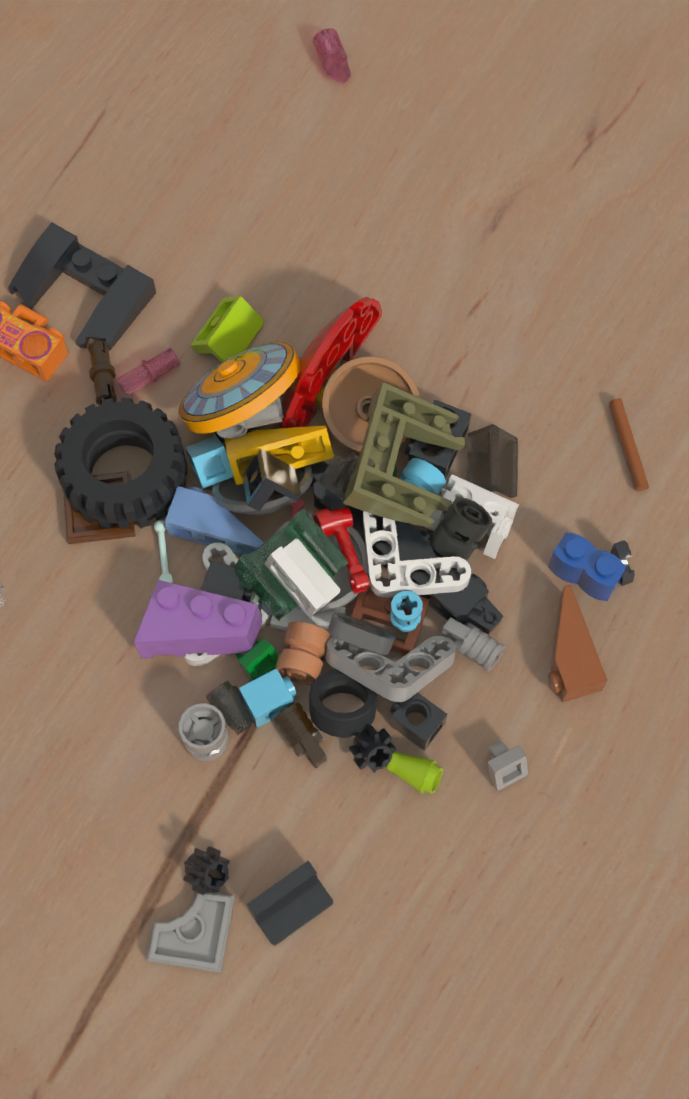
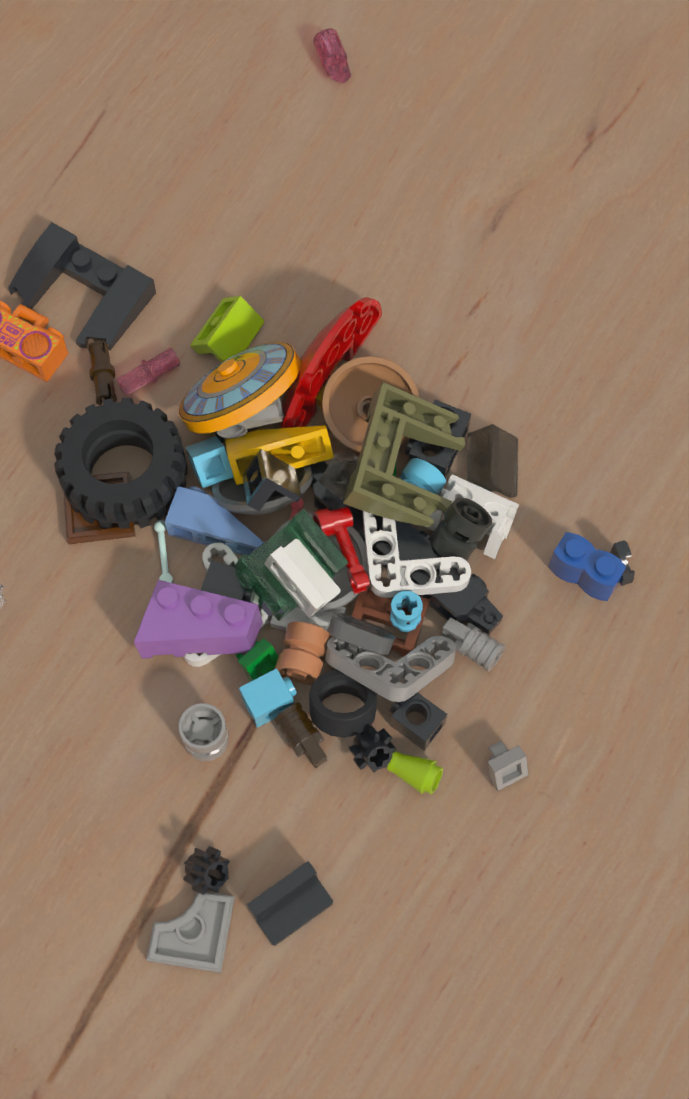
clear smoke cone [206,681,255,735] -> none
dark orange slope [548,585,607,702] -> none
dark orange bar [609,398,649,491] -> none

